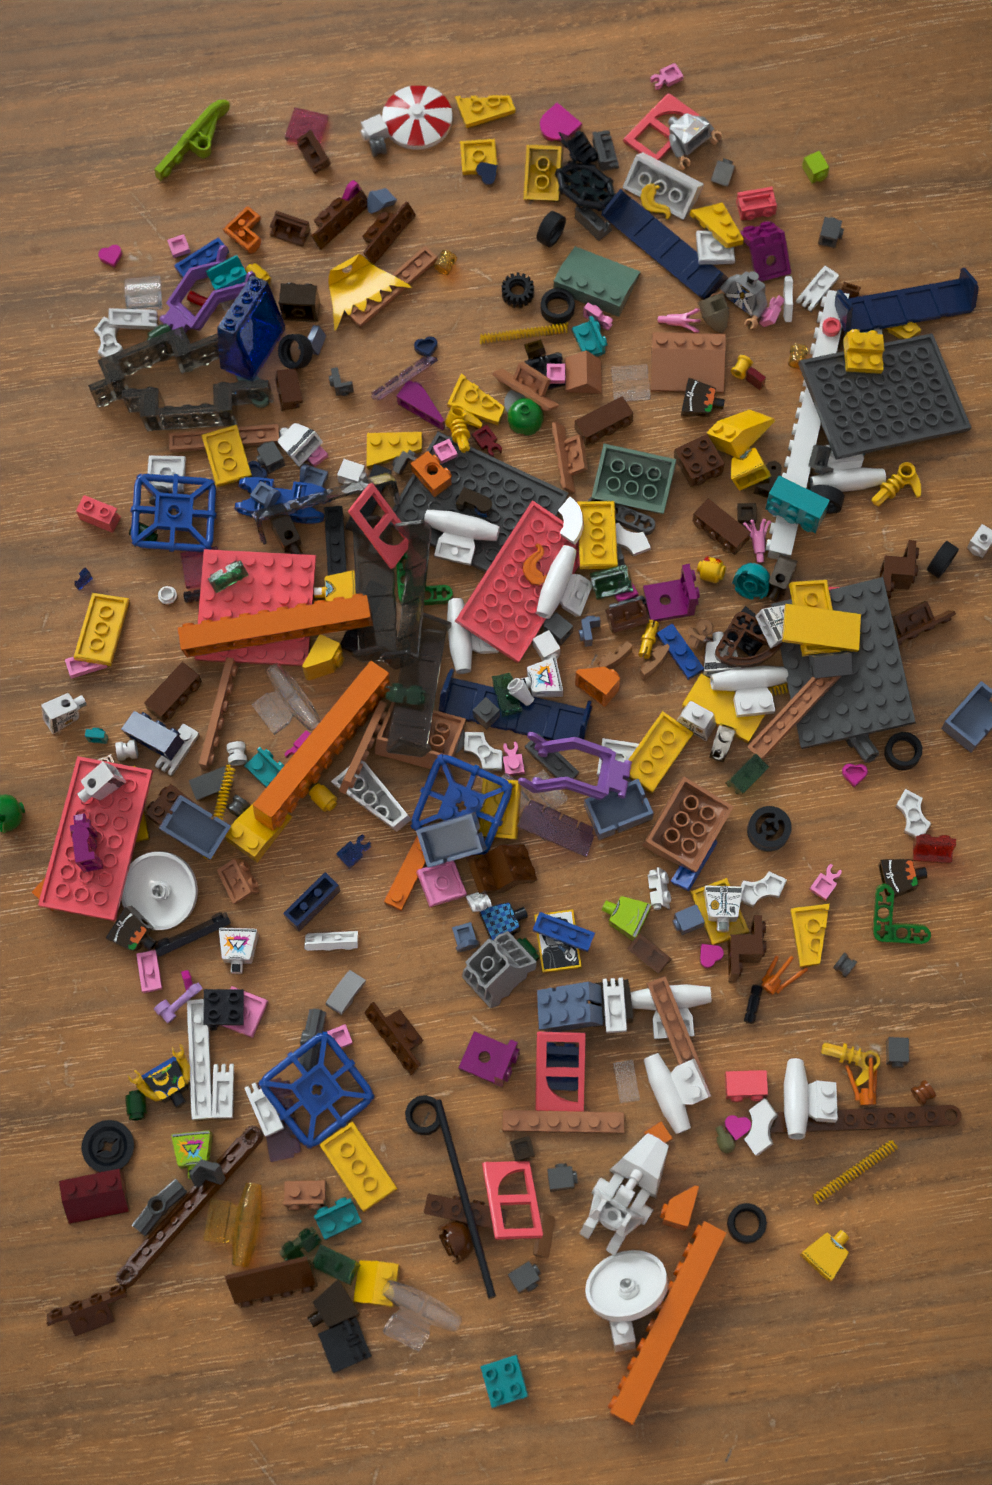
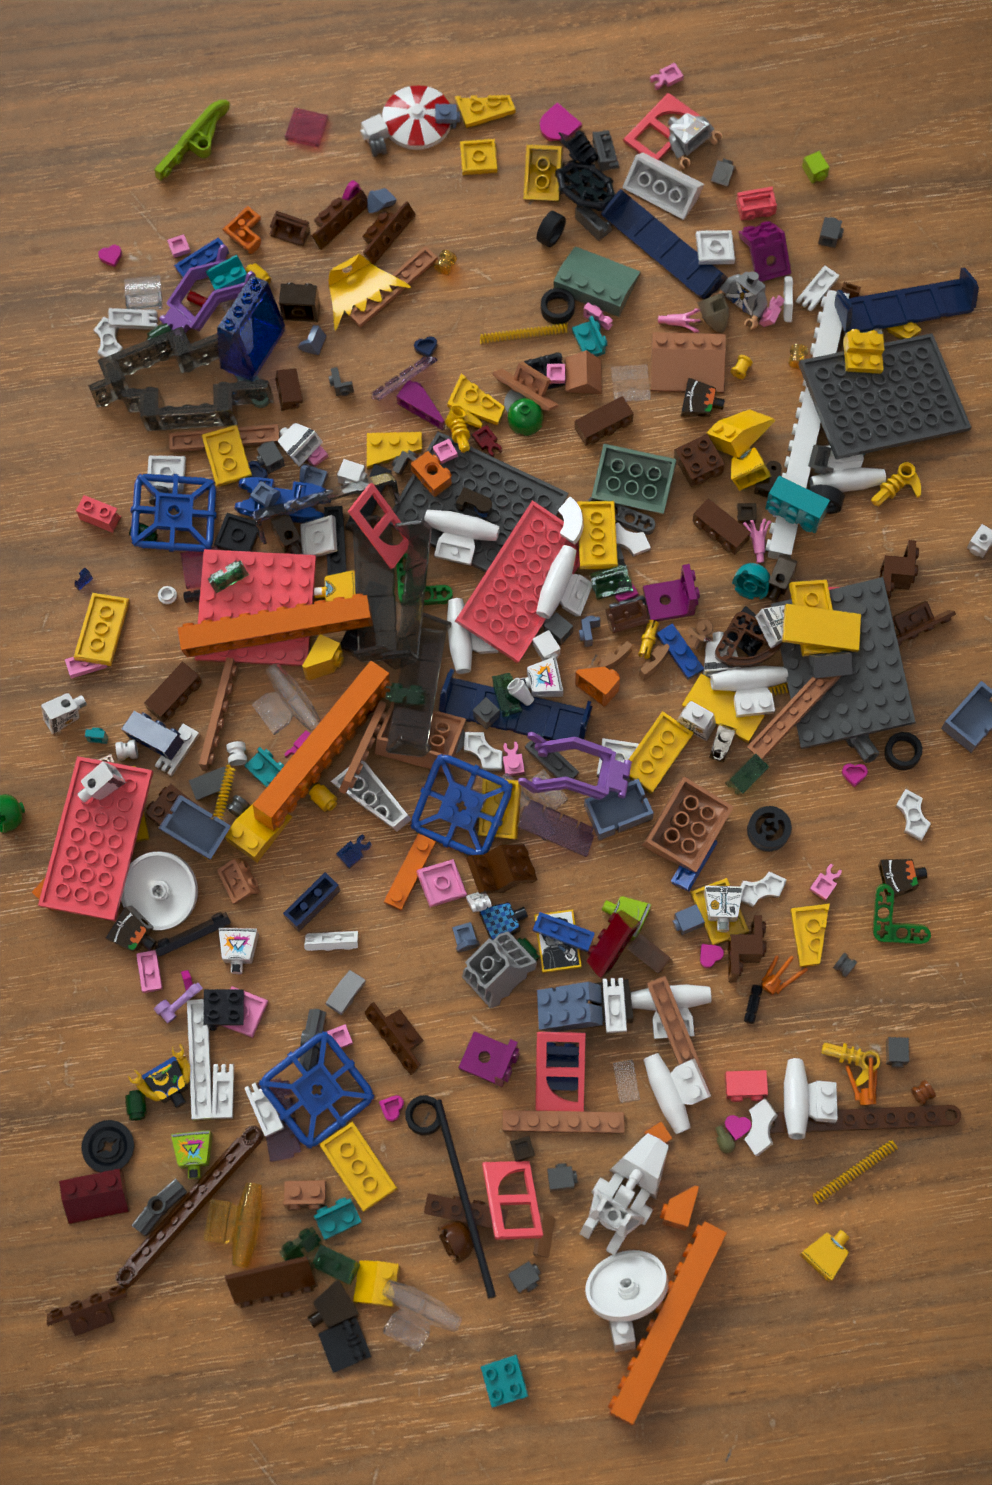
magenta hips [70,813,103,872] -> none
dark grey bracket [189,1159,226,1188] -> none
black tyre [278,334,313,369] -> none
reddish brown hinge [296,129,331,174] -> none
sand blue piece [416,812,487,868] -> none
dark blue tile [476,162,498,185] -> none
black tyre [502,272,534,308] -> none
orange piece [523,544,547,586] -> none
dark brown plate [524,339,546,359] -> none
nougat bracket [552,421,588,494] -> none
yellow piece [641,184,671,219] -> none
white hinge [648,867,671,910] -> none
yellow wing [689,203,744,248] -> none
yellow head [697,557,726,583] -> none
black tyre [727,1203,767,1244] -> none
dark red tile [746,367,766,390] -> none
coral tile [822,317,841,337] -> none
clear red bracket [913,834,956,864] -> none
black tyre [927,541,959,578] -> none
none -> black tile [214,513,262,552]
none -> white tile [300,515,337,557]
none -> dark pink tile [379,1095,404,1122]
none -> sand blue bracket [435,104,460,129]
none -> dark red slope [586,910,641,978]

